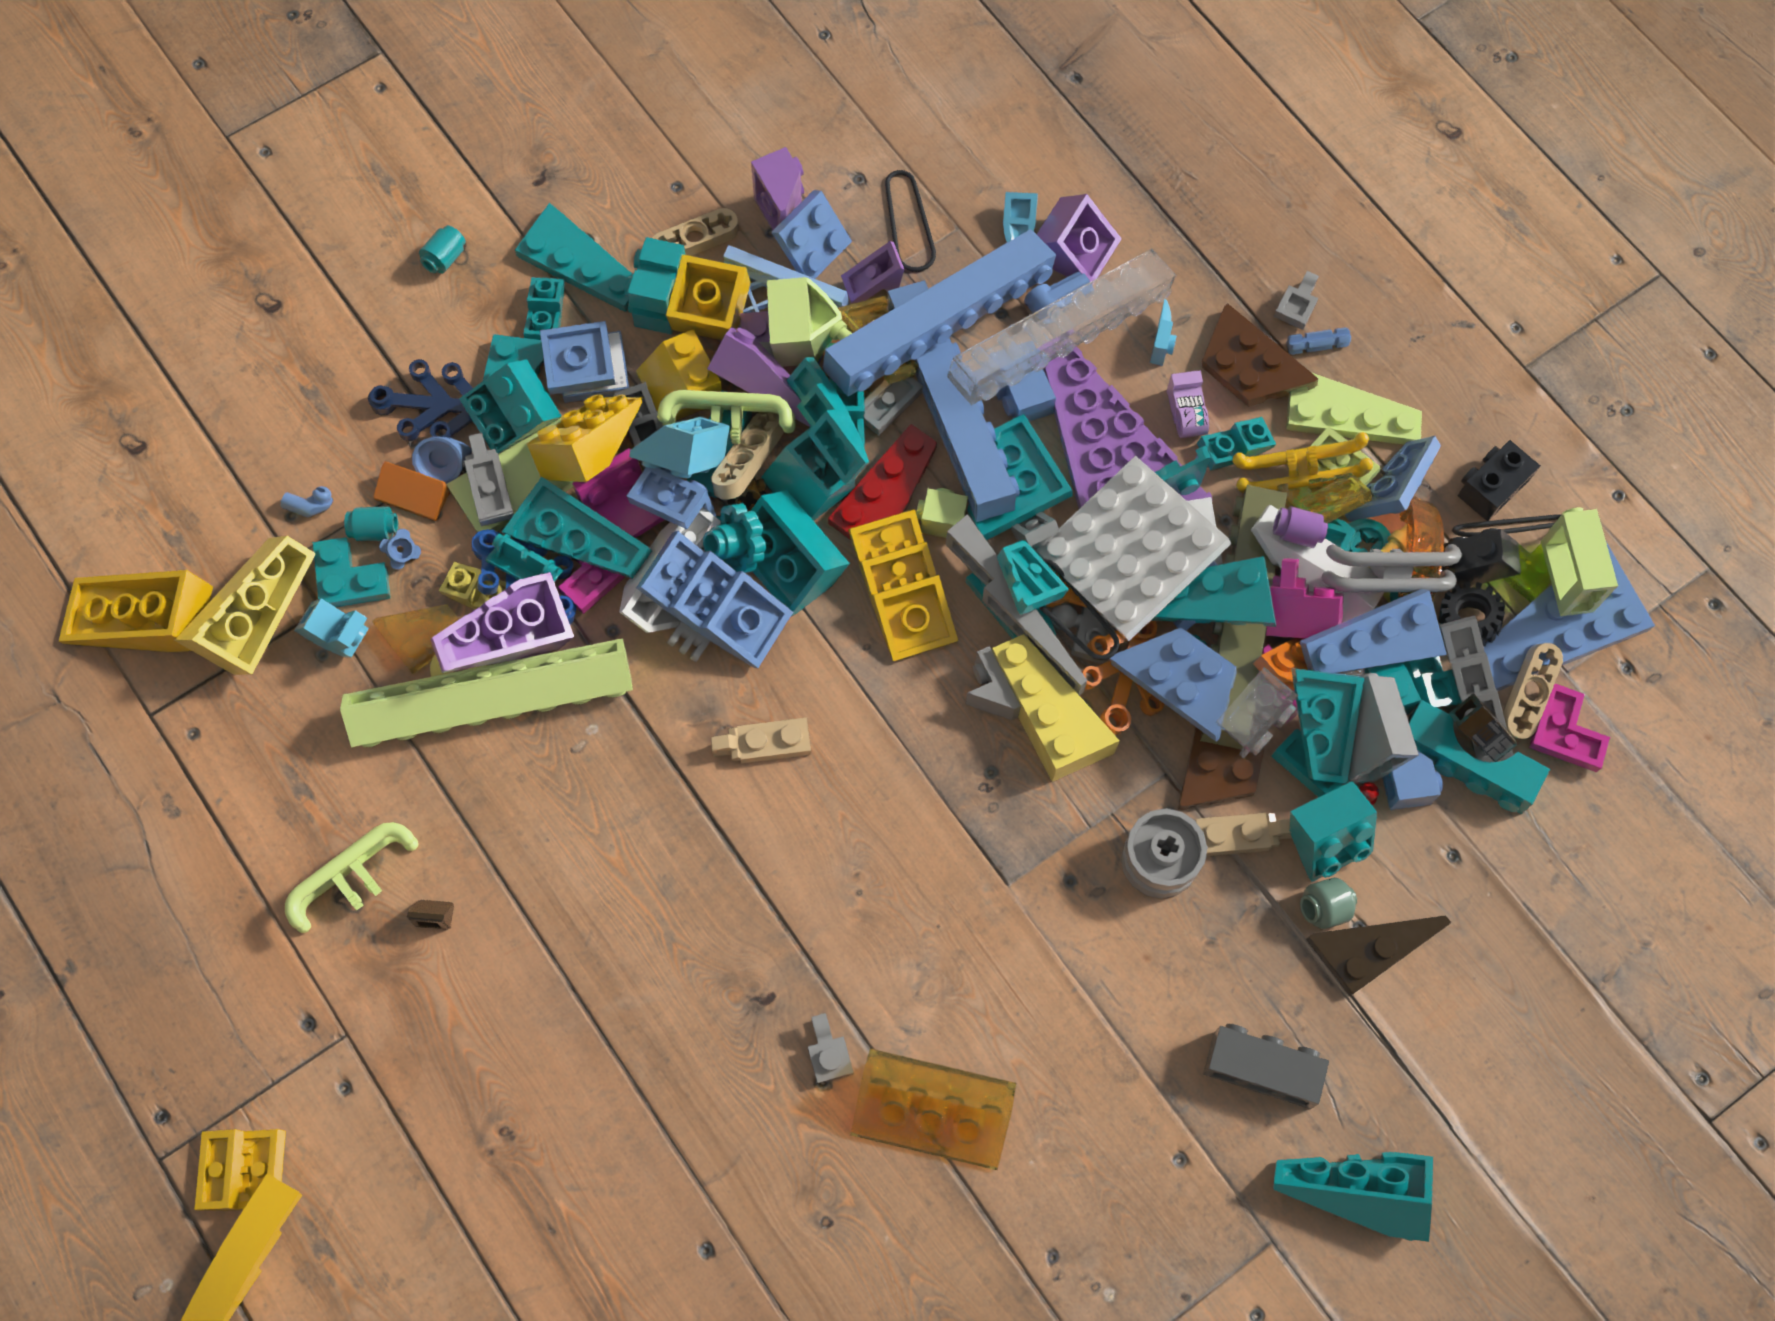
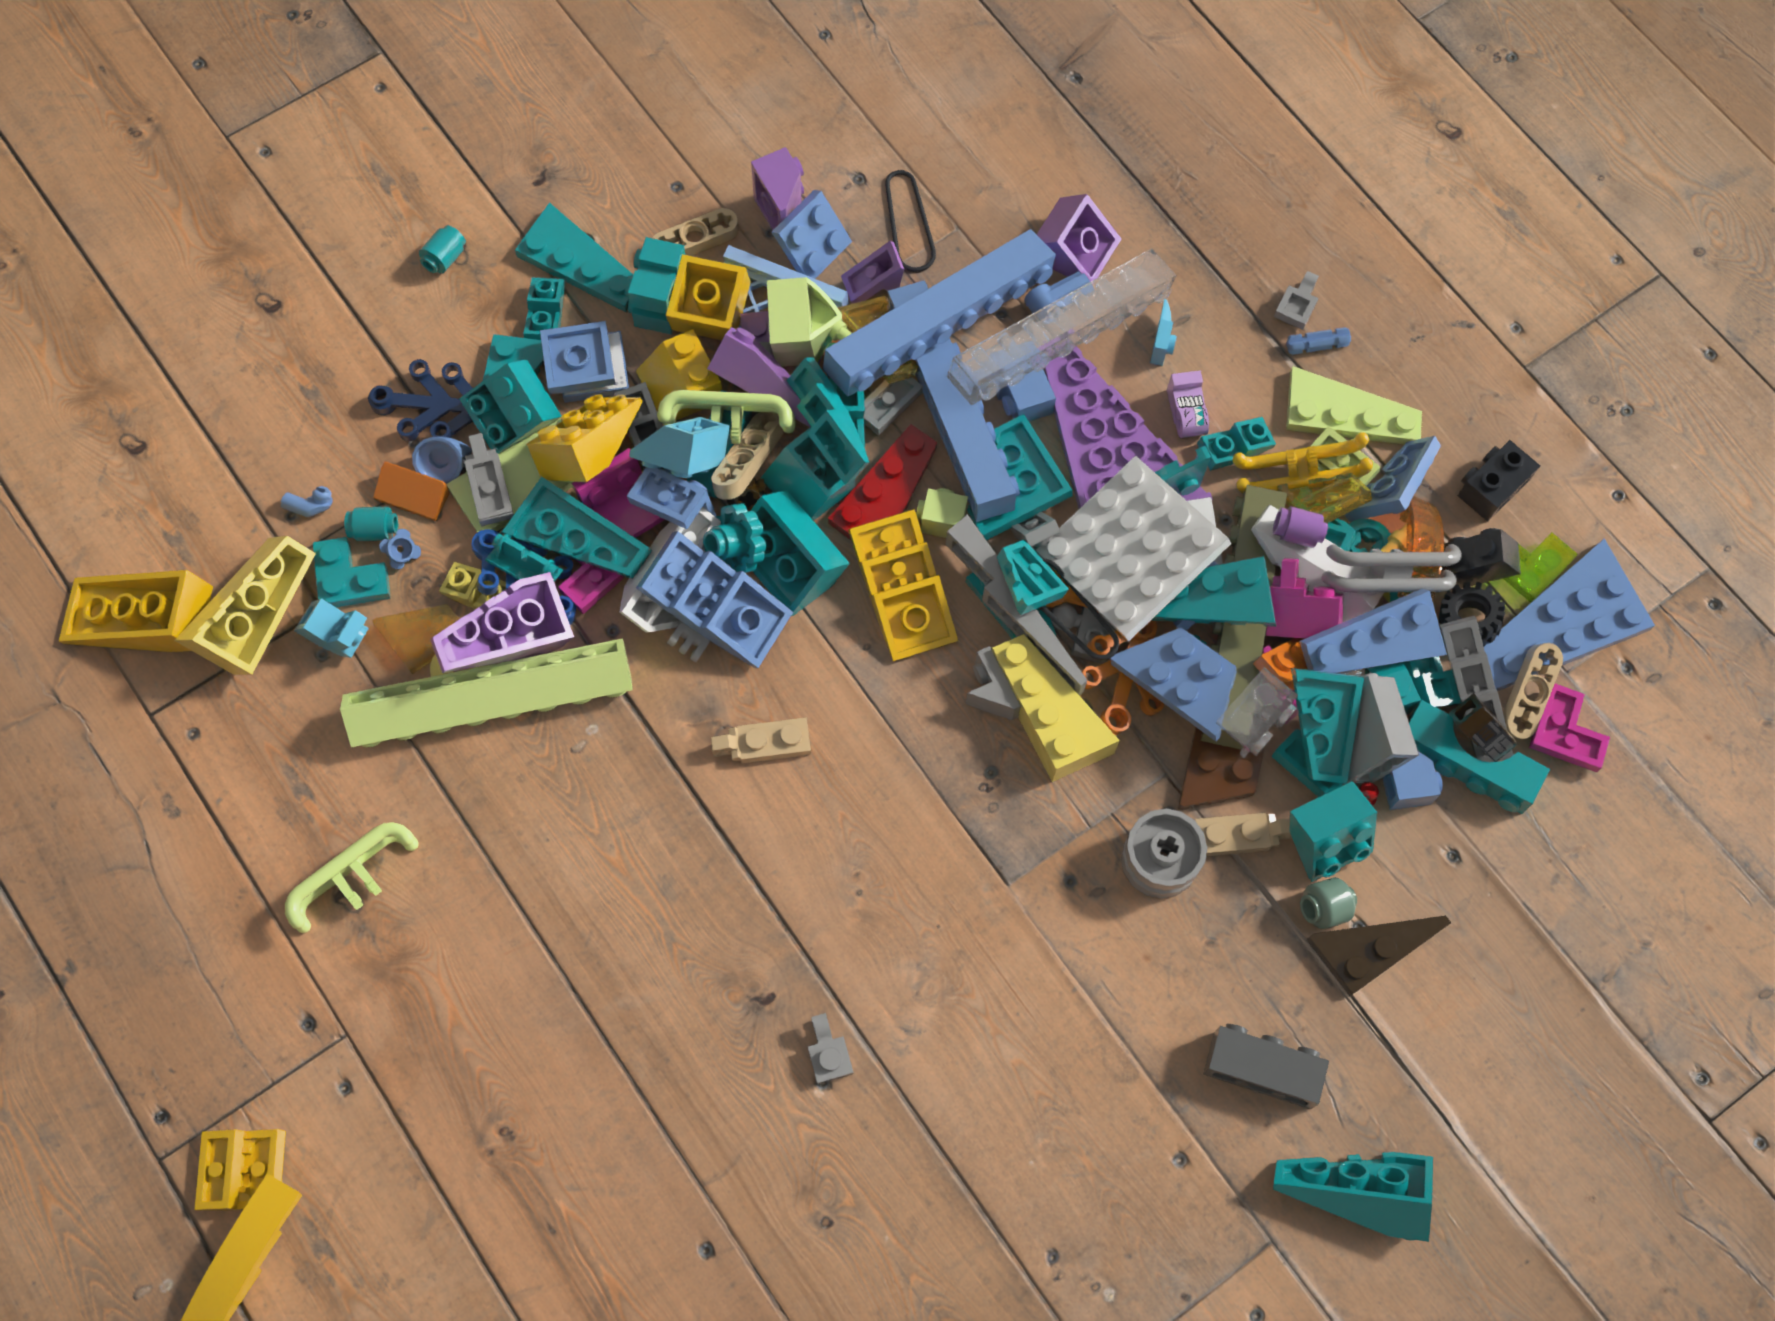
dark brown slope [407,900,454,930] -> none
clear yellow slope [850,1048,1016,1170] -> none
medium azure plate [1003,192,1038,242] -> none
reddish brown wing [1202,304,1318,407] -> none
black piece [1452,514,1562,537] -> none
yellowish green window [1540,507,1618,616] -> none

